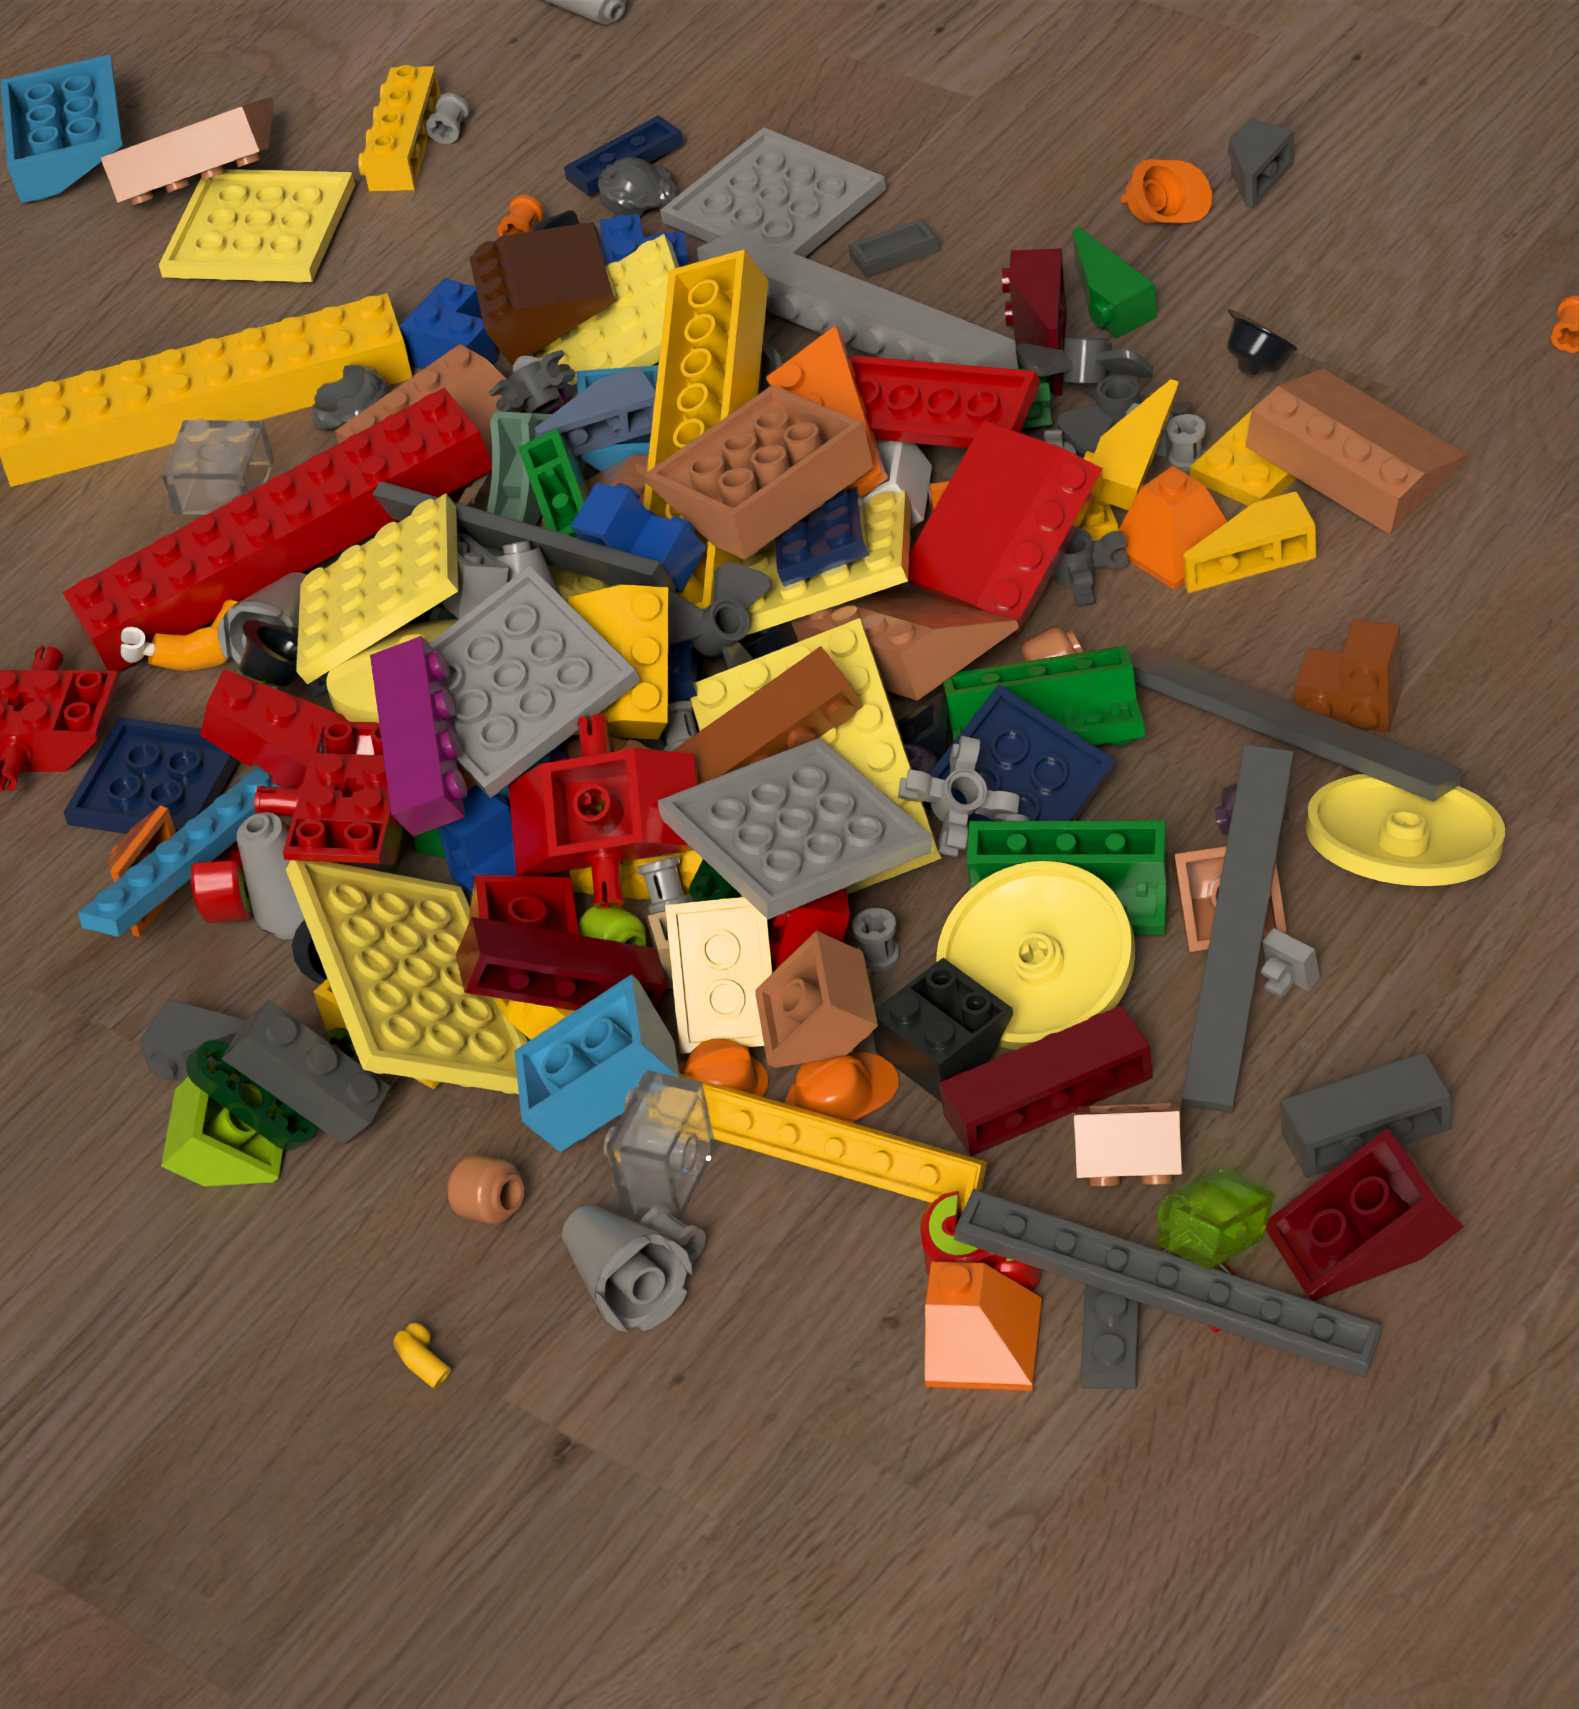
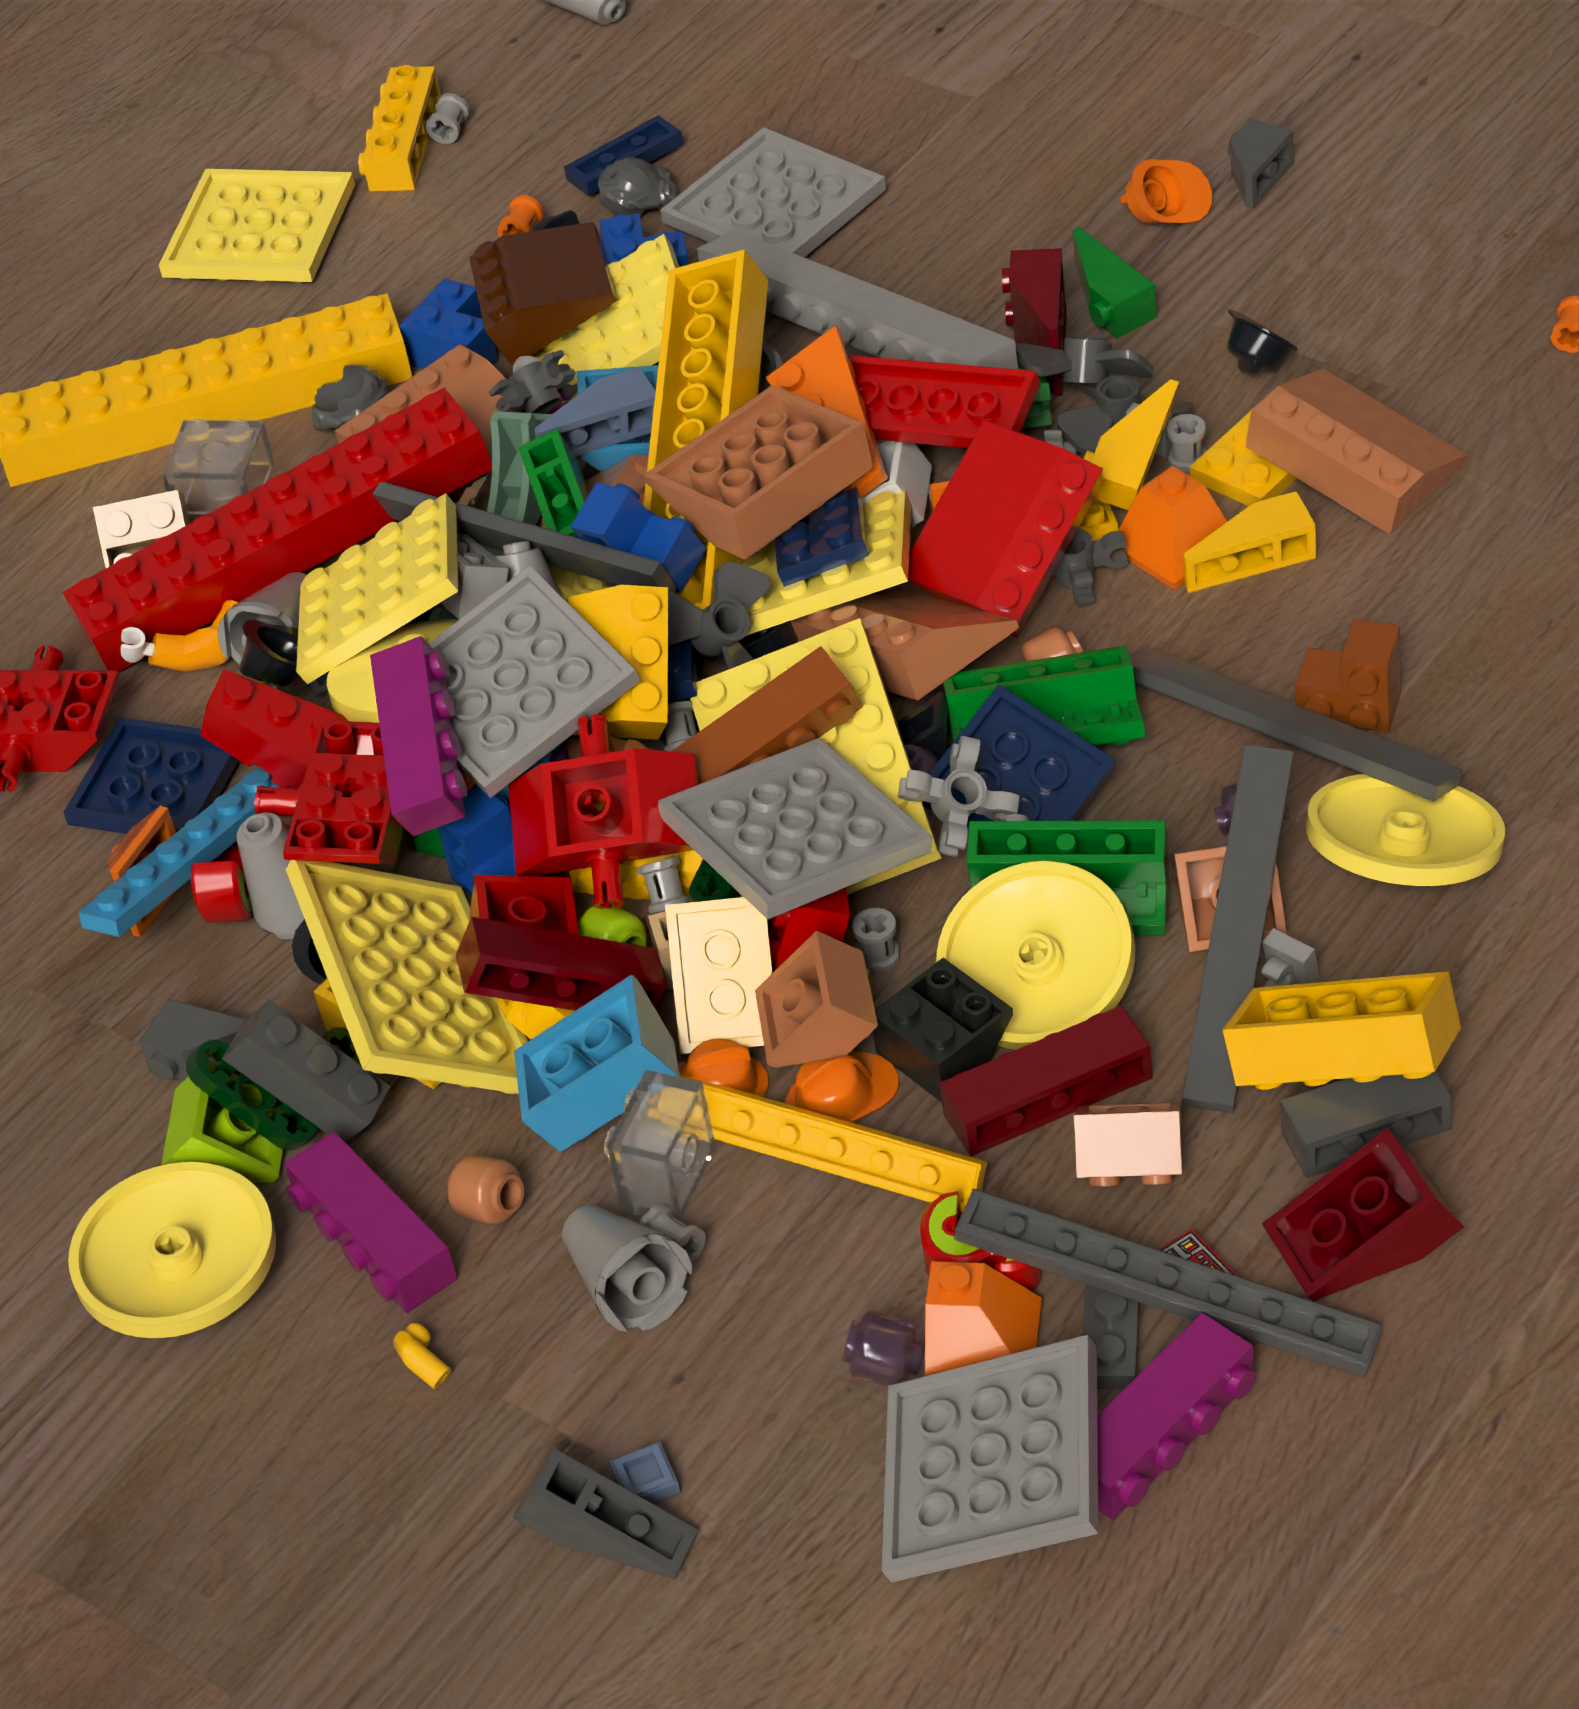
dark azure slope [0,54,123,203] -> none
slope [100,97,274,206] -> none
dark grey tile [848,219,940,278] -> none
clear neon green brick [1155,1168,1275,1270] -> none
none -> light yellow dish [68,1162,276,1338]
none -> slope [93,490,190,568]
none -> magenta brick [284,1131,458,1314]
none -> dark grey slope [513,1448,698,1579]
none -> sand blue tile [609,1441,680,1504]
none -> head [842,1311,924,1387]
none -> light grey plate [882,1335,1098,1583]
none -> magenta brick [1097,1313,1256,1521]
none -> yellow brick [1223,971,1461,1090]

